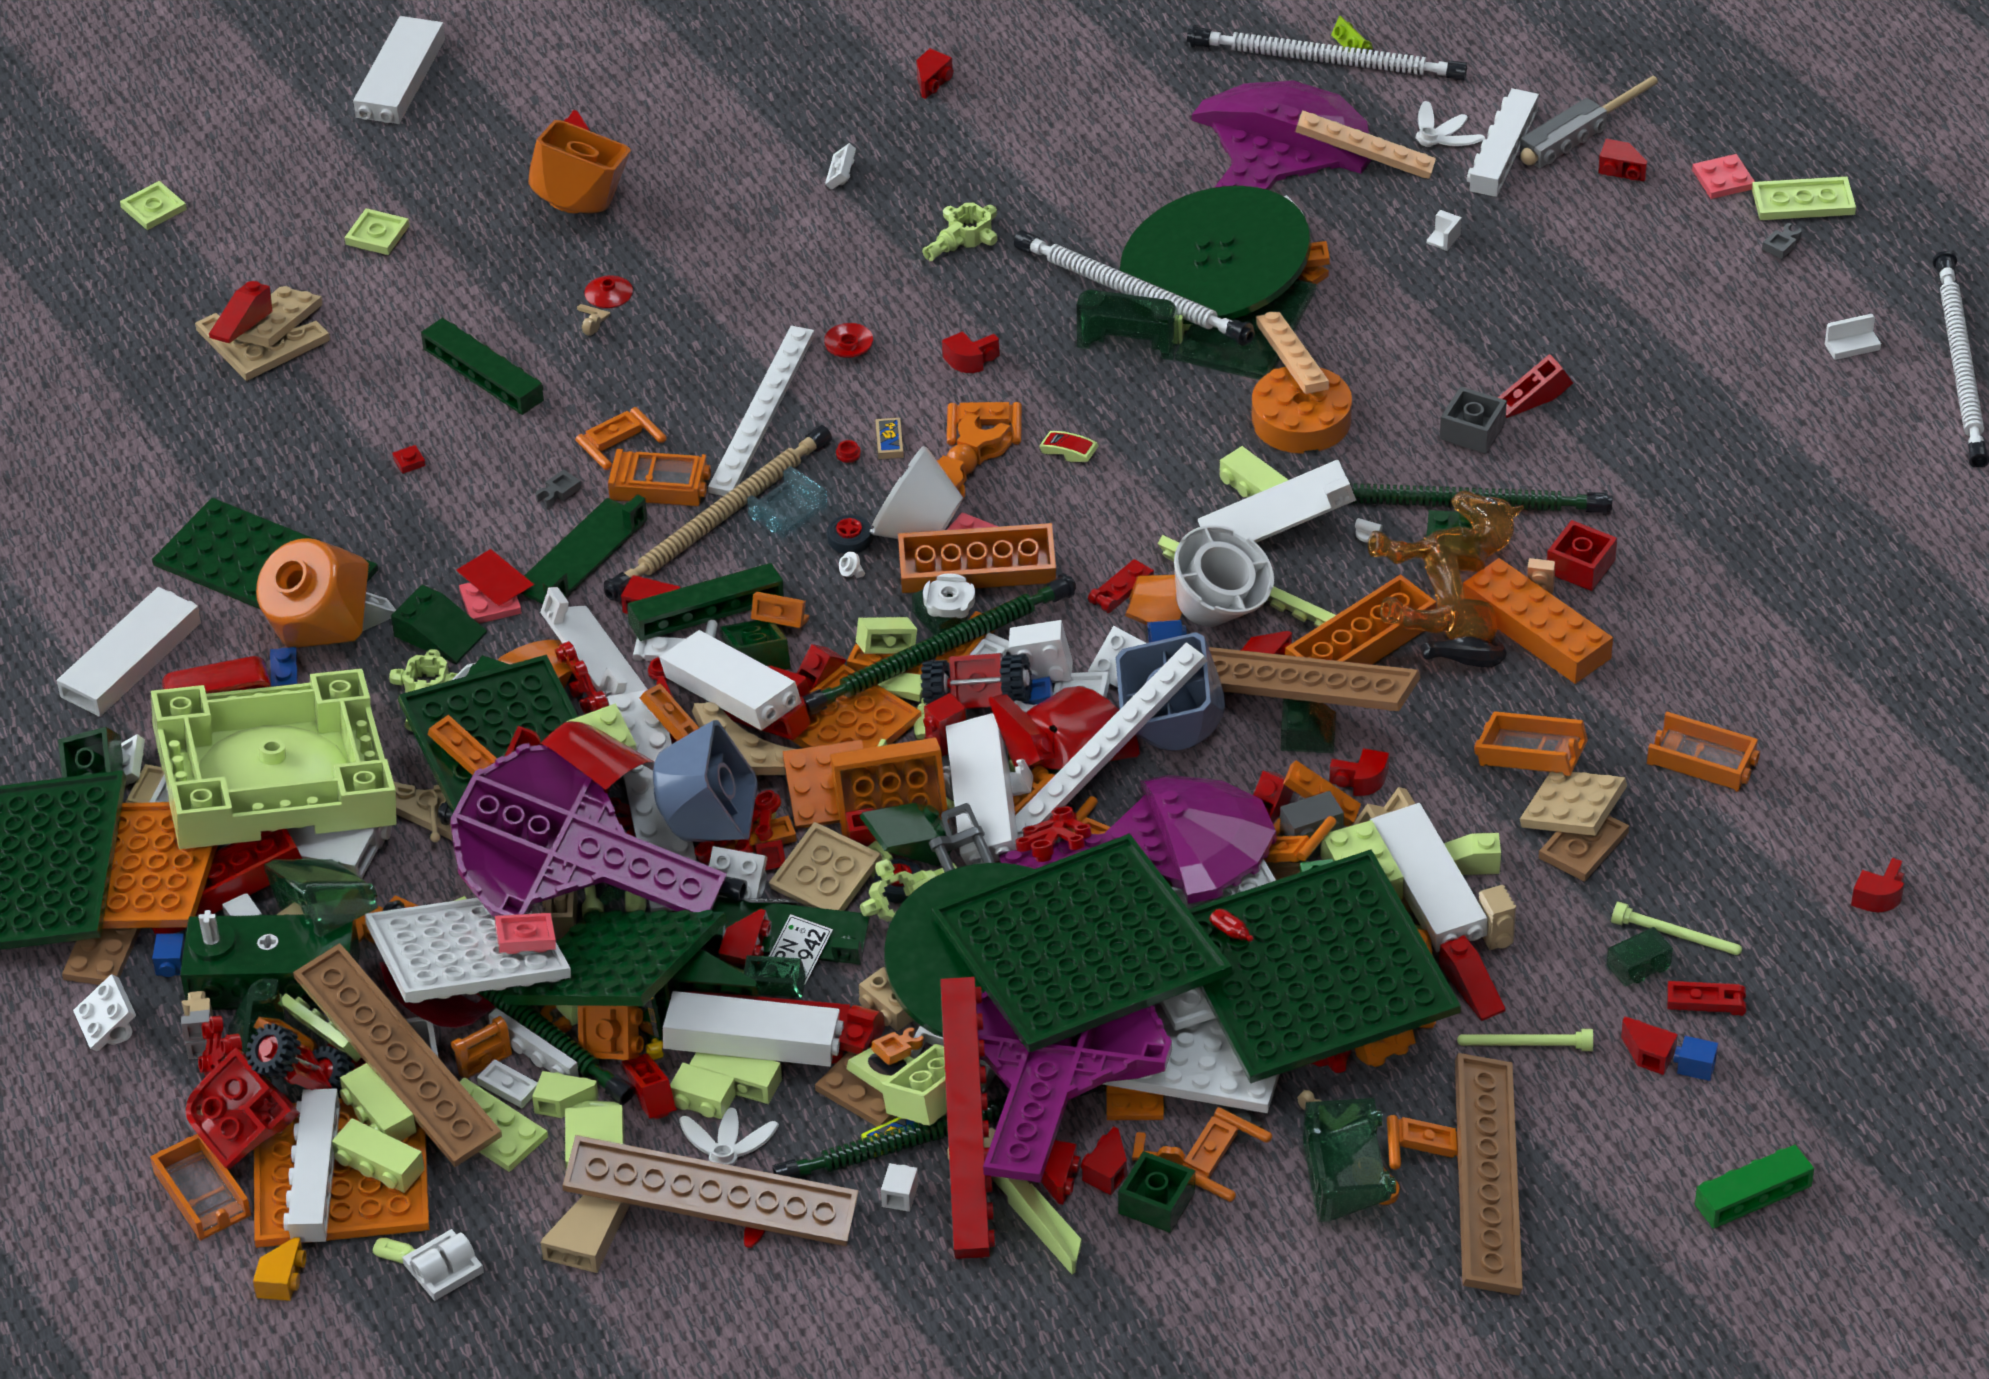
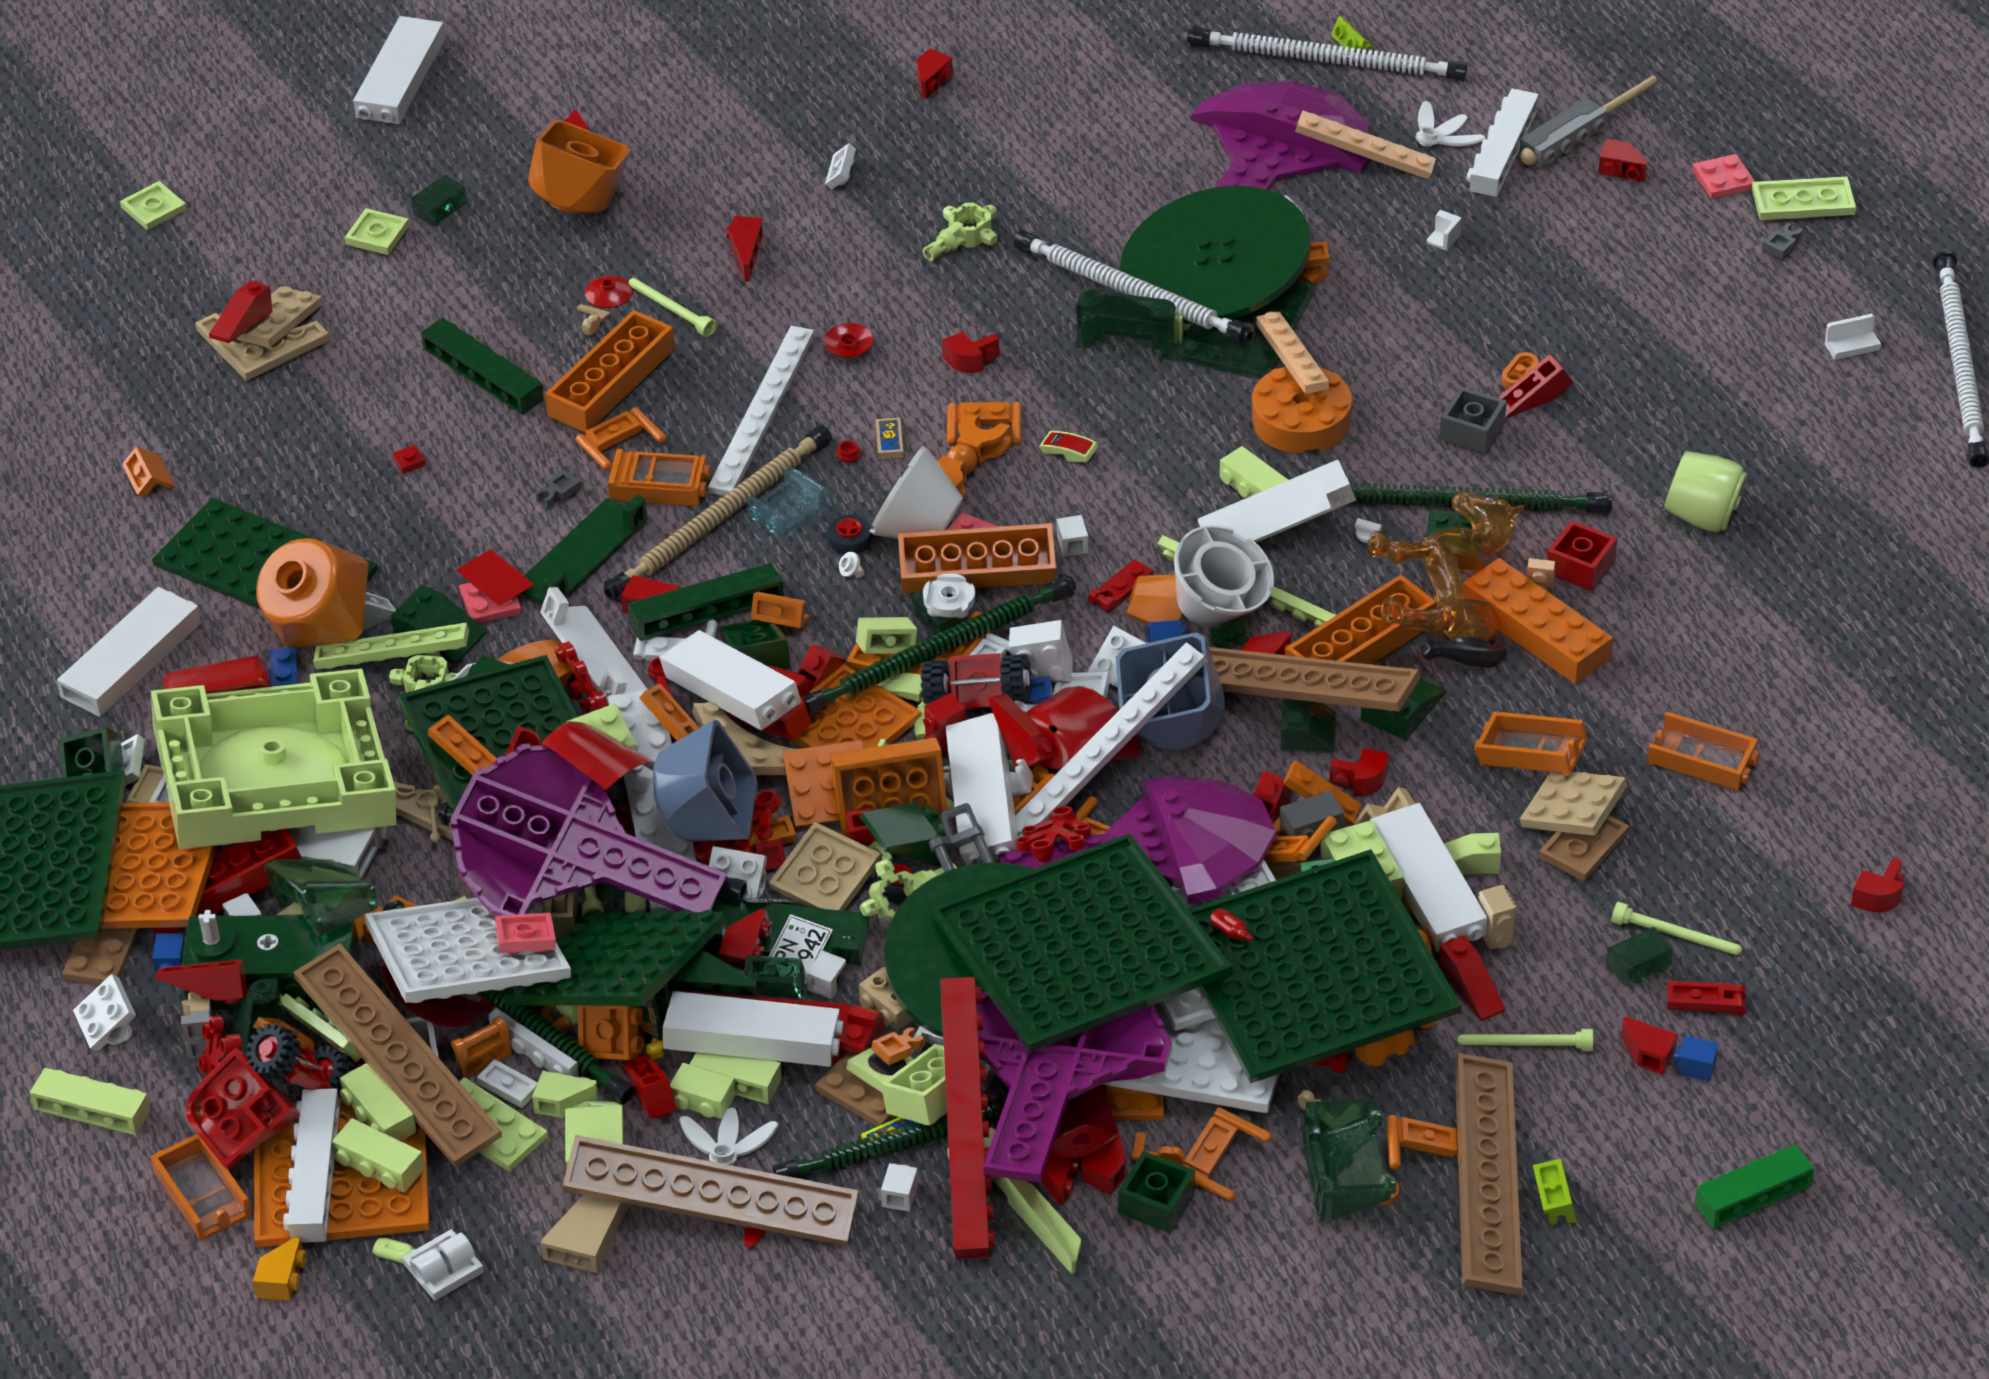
none -> yellowish green brick [30,1068,151,1135]
none -> orange panel [122,446,174,497]
none -> red slope [155,959,248,1004]
none -> yellowish green plate [313,623,469,670]
none -> clear green brick [411,175,467,227]
none -> orange brick [545,310,675,433]
none -> yellowish green piece [629,278,717,338]
none -> red slope [726,216,763,282]
none -> white panel [806,951,846,999]
none -> dark red piece [990,1084,1118,1158]
none -> white brick [1056,515,1088,557]
none -> dark green piece [1209,618,1249,649]
none -> dark green slope [1361,678,1447,740]
none -> orange plate [1502,352,1539,389]
none -> lime hinge [1533,1159,1577,1225]
none -> yellowish green piece [1664,451,1747,532]

